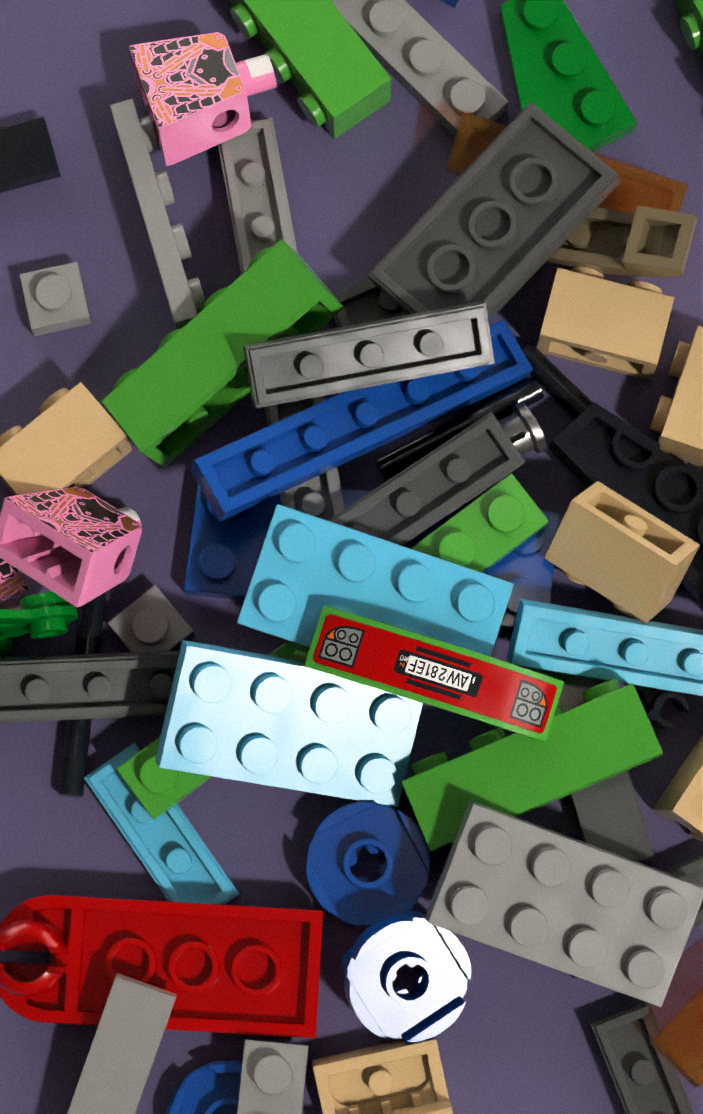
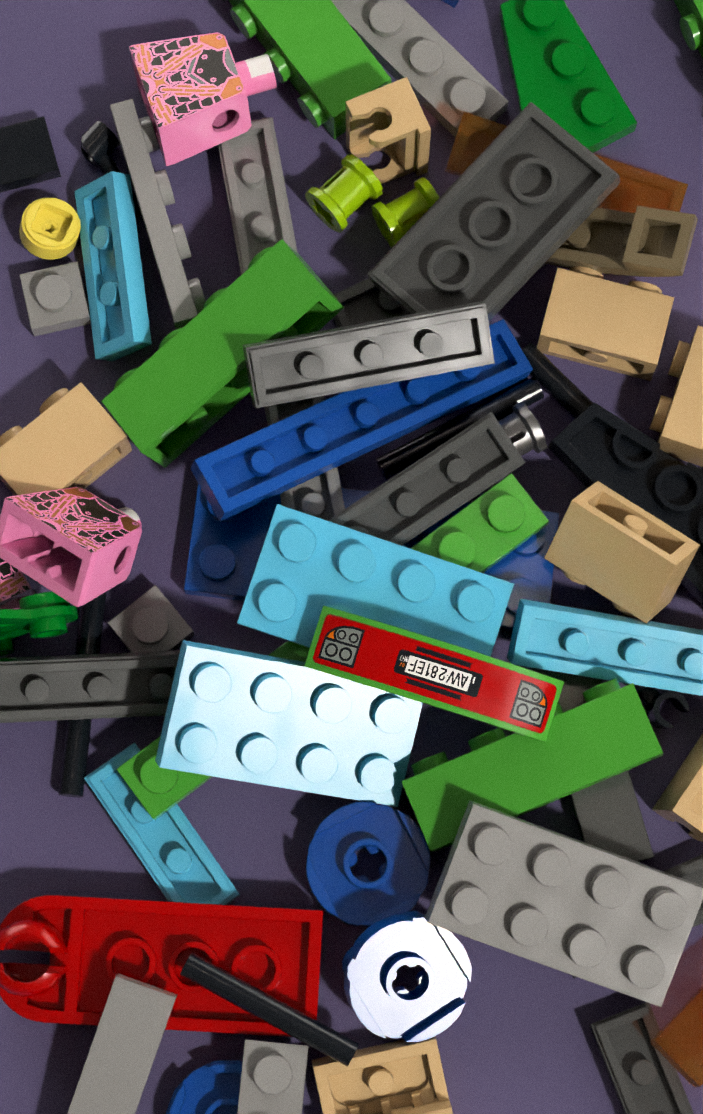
none -> light yellow tile [19,198,81,260]
none -> medium azure plate [75,171,152,361]
none -> black hand [81,121,136,200]
none -> black bar [180,953,359,1066]
none -> lime bush [305,154,383,233]
none -> tan hinge [346,77,431,184]
none -> lime bush [371,177,440,248]

